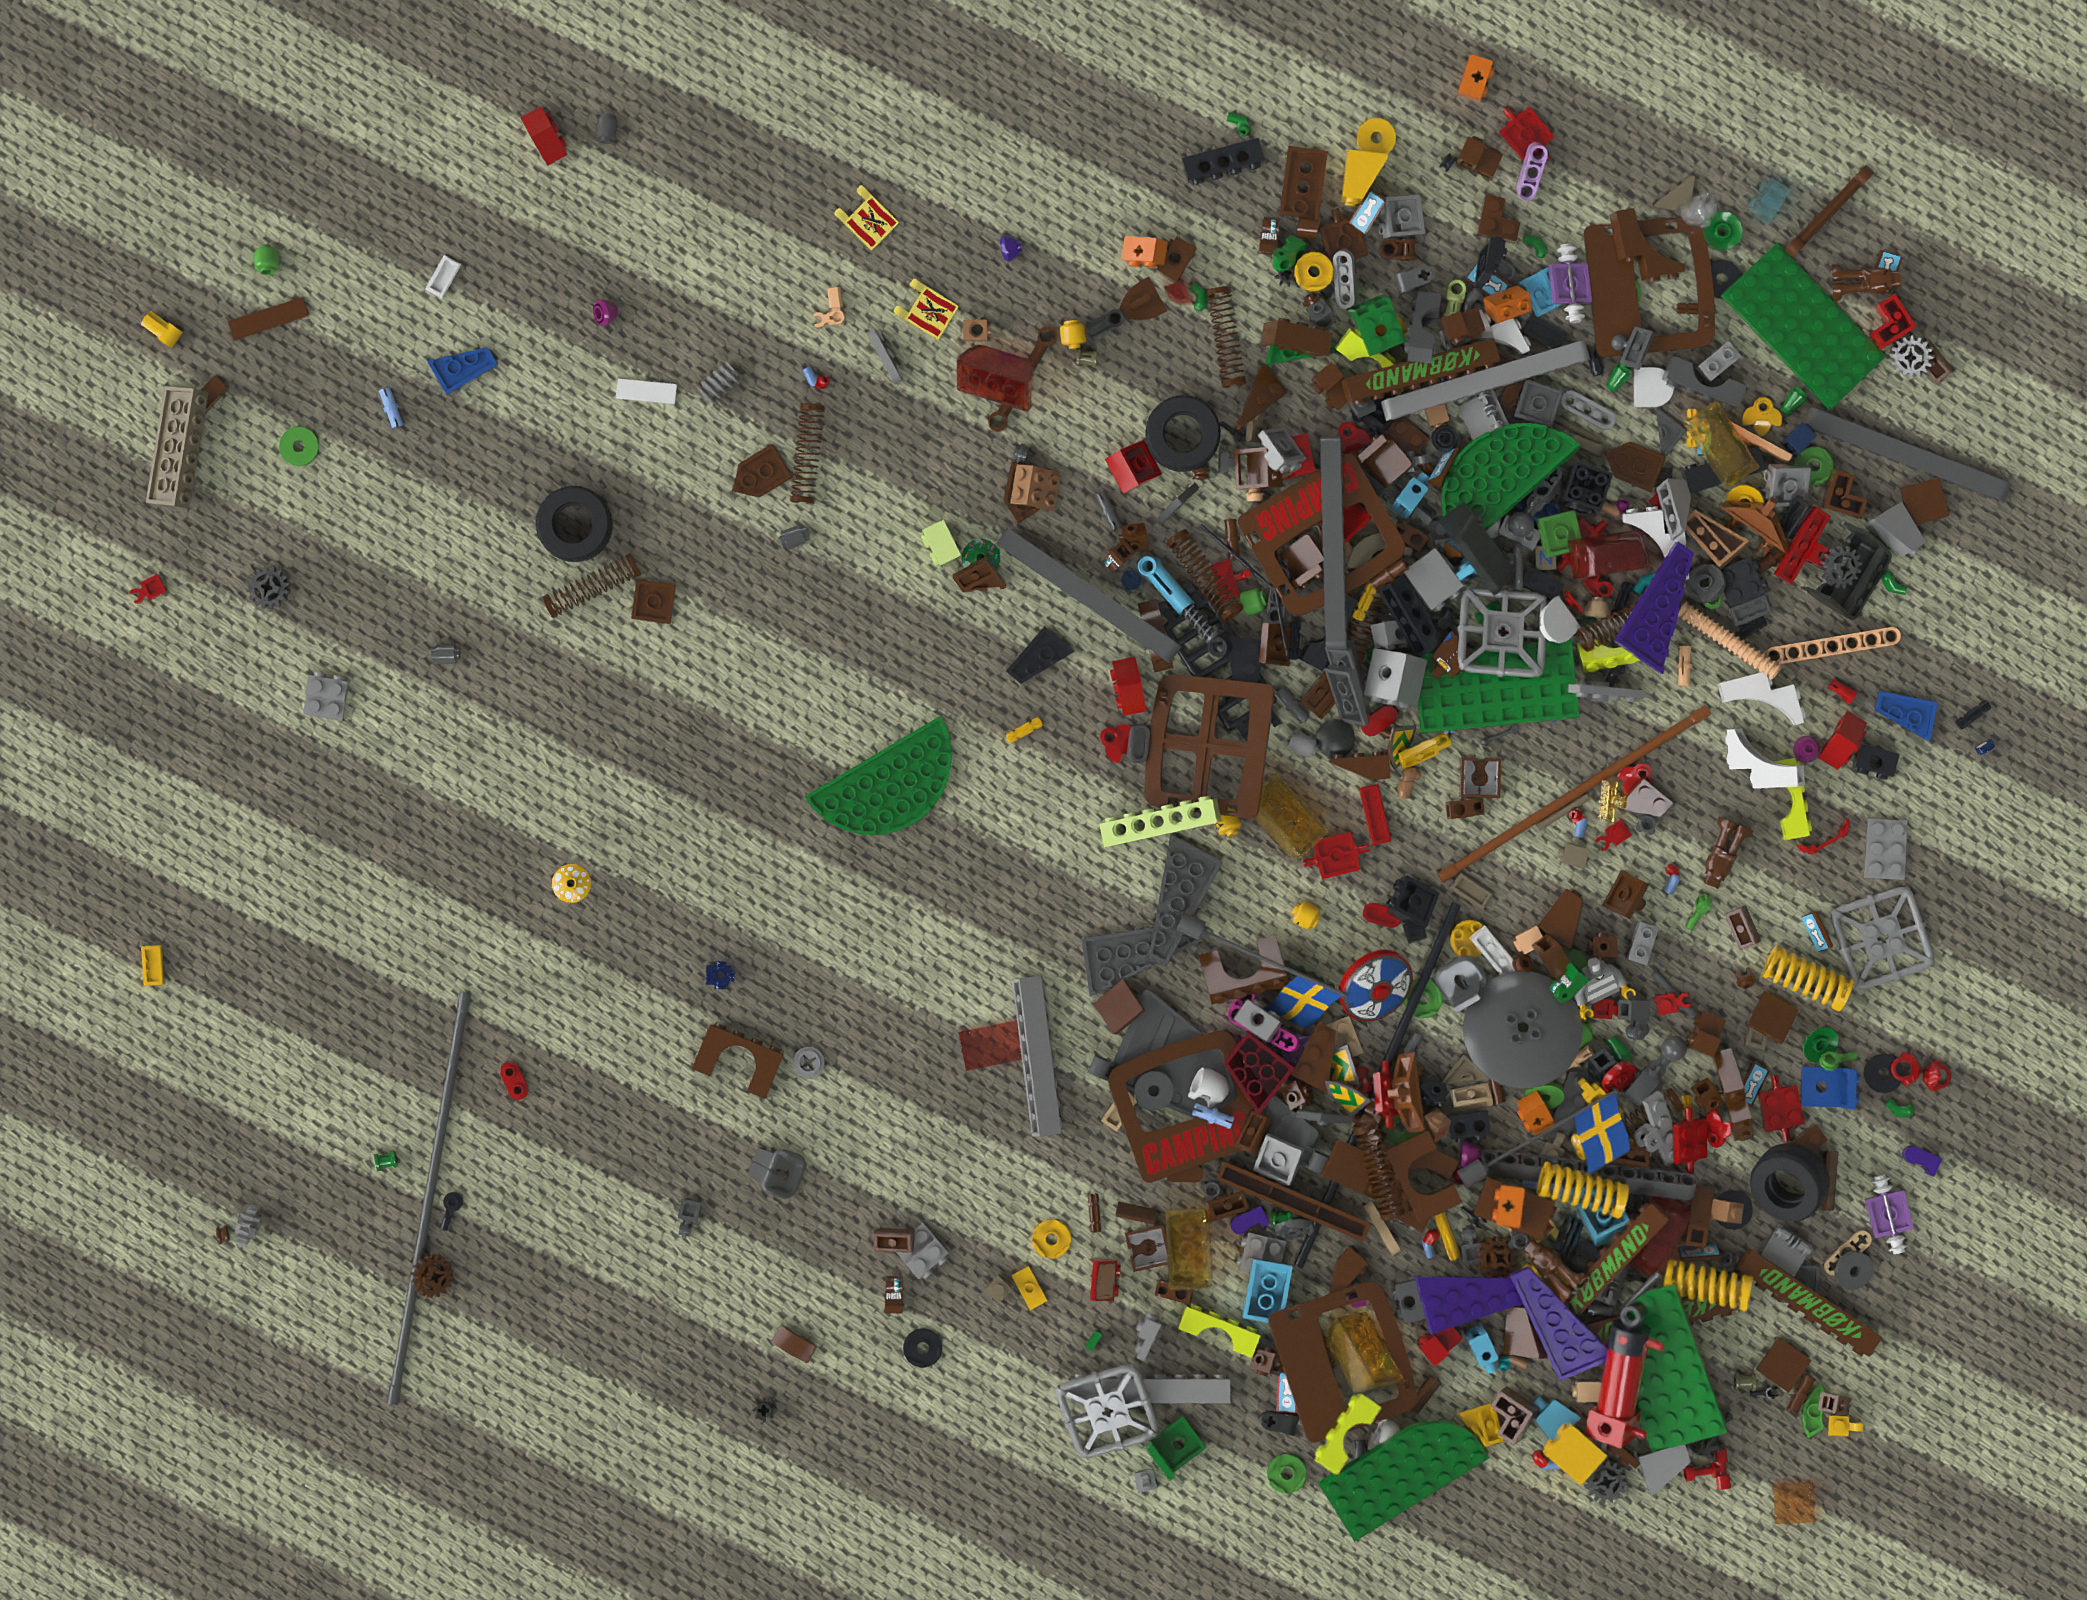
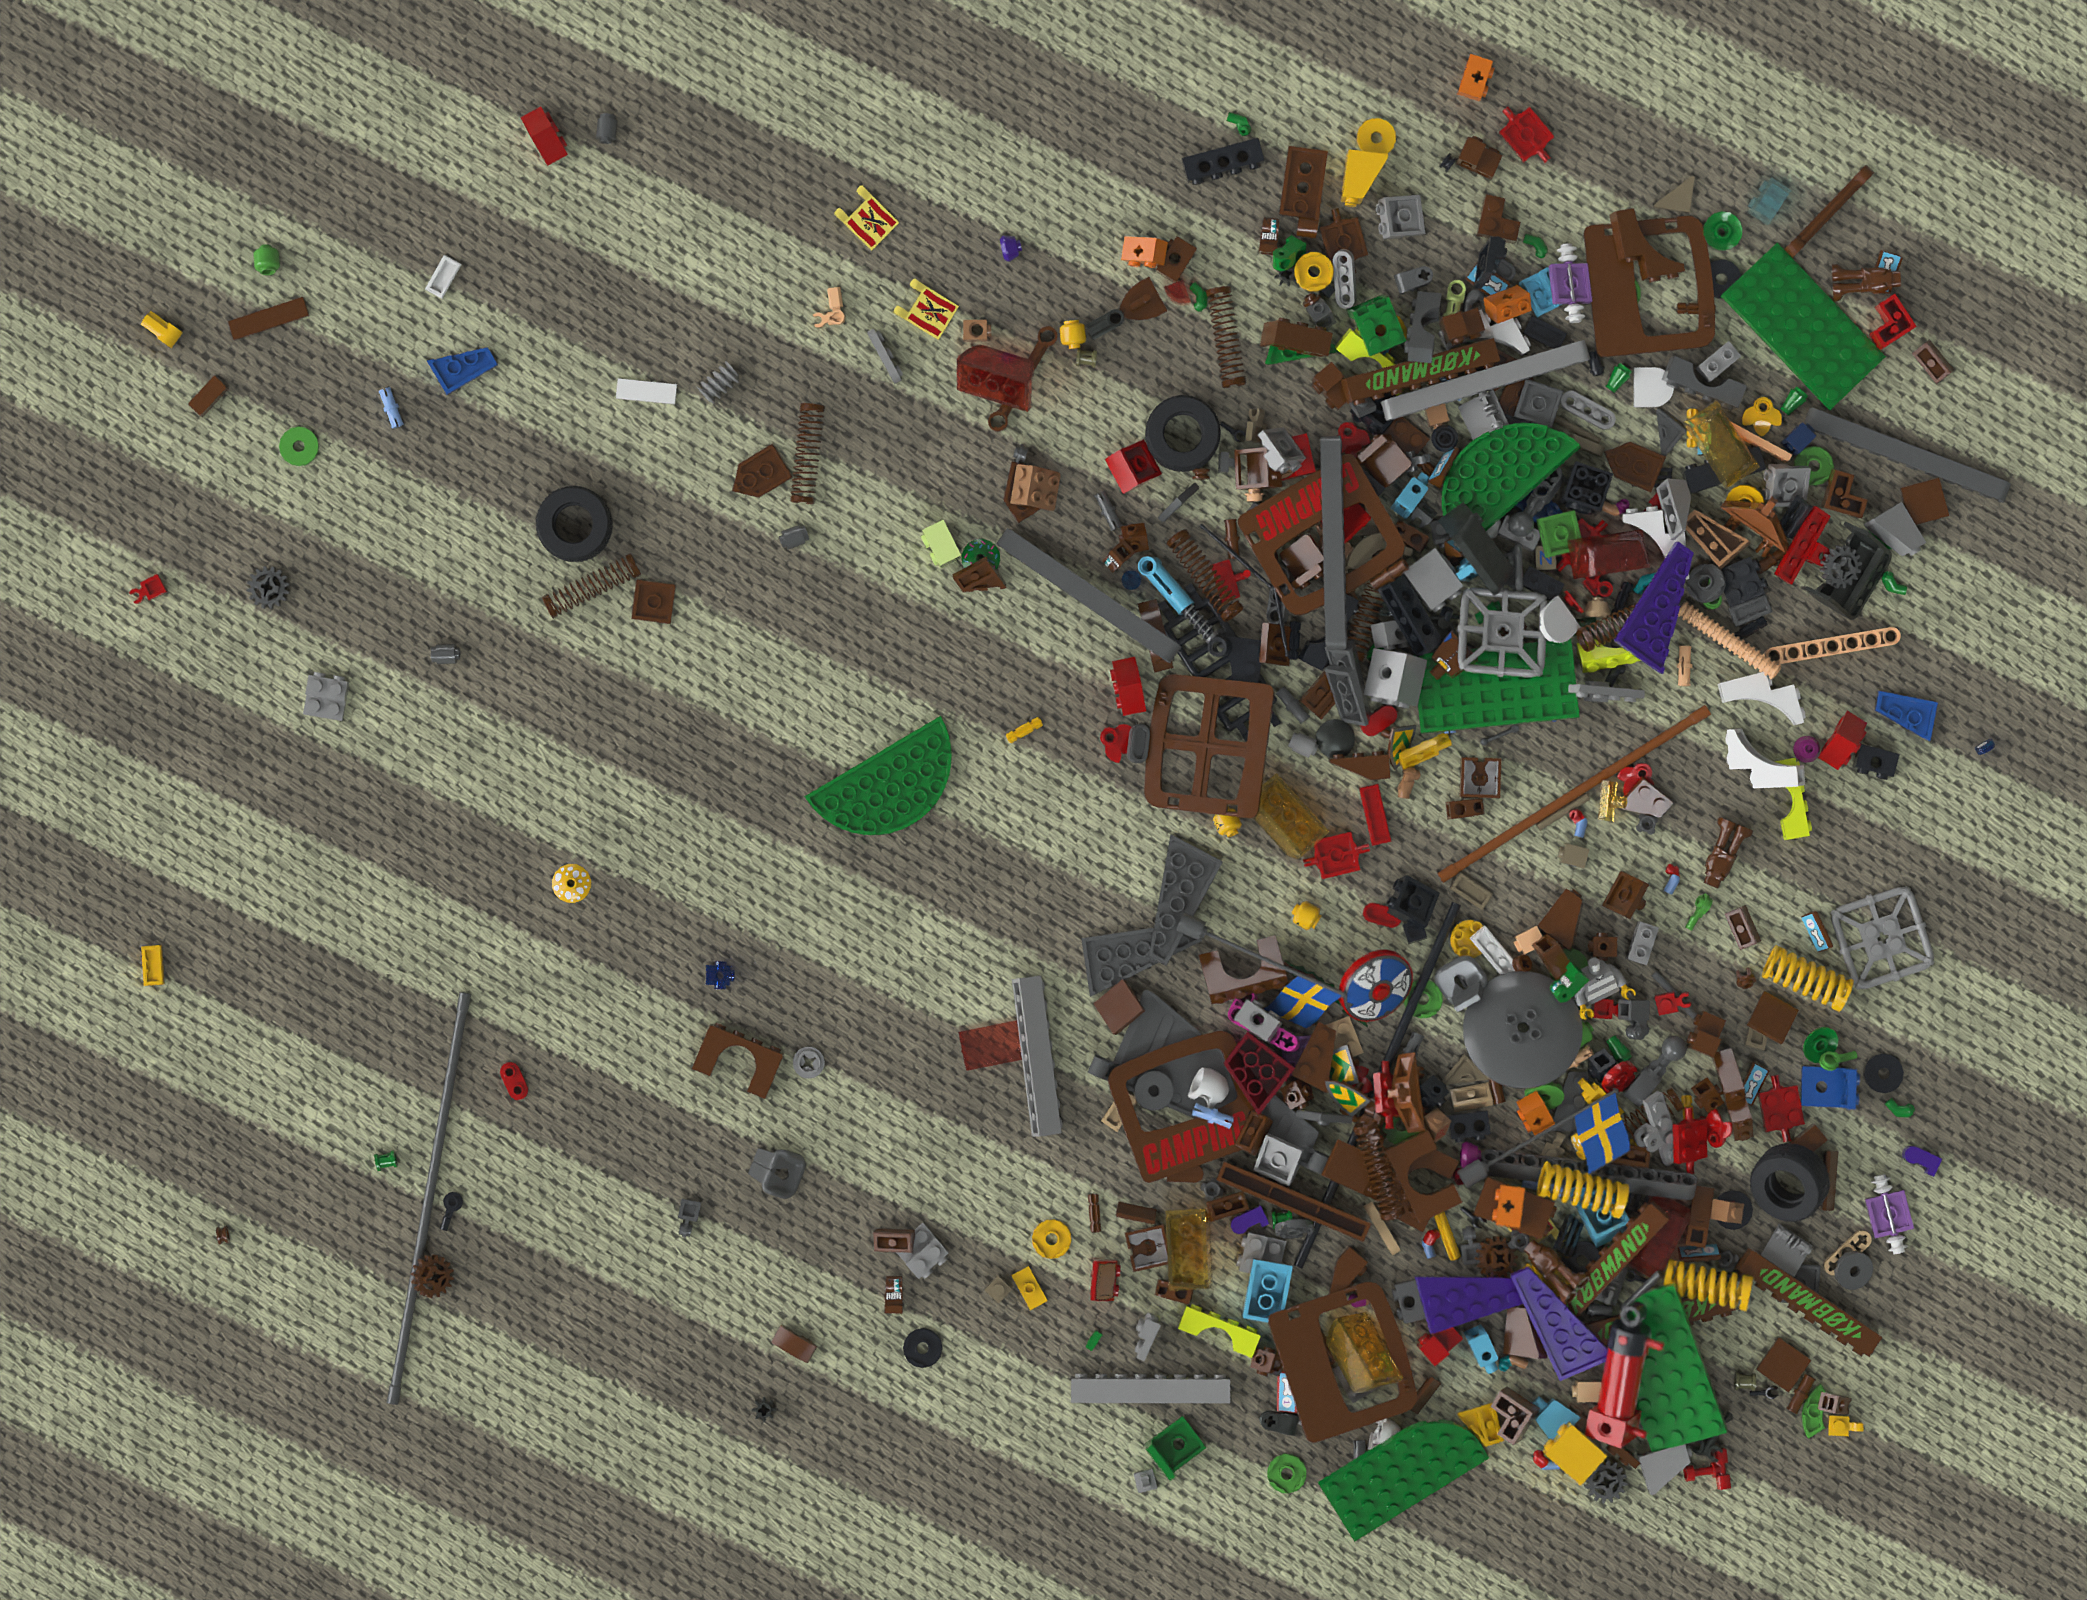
dark tan bracket [146,386,208,509] -> none
light grey gear [235,1204,261,1248] -> none
magenta cone [593,299,618,326] -> none
arm [802,366,830,389] -> none
black wing [1006,626,1074,684] -> none
light grey plate [1055,1364,1160,1459] -> none
yellowish green brick [1099,796,1222,847] -> none
reddish brown wing [1236,363,1288,430] -> none
bright green head [1239,587,1268,616] -> none
neon yellow arch [1314,1394,1381,1475] -> none
slope [1349,189,1386,235] -> none
yellow axle [1352,583,1377,621] -> none
reddish brown piece [1378,239,1417,261] -> none
lavender beam [1516,142,1548,201] -> none
red plate [1595,819,1632,851] -> none
dark grey plate [1611,326,1654,370] -> none
clear cylinder [1677,192,1718,228] -> none
clear orange tile [1773,1482,1815,1524] -> none
red piece [1797,818,1851,855] -> none
red pin [1827,678,1858,705] -> none
light grey plate [1864,818,1908,880] -> none
light grey gear [1890,334,1935,378] -> none
red piece [1890,1052,1921,1086] -> none
red piece [1922,1060,1951,1093] -> none
black axle [1955,700,1992,730] -> none

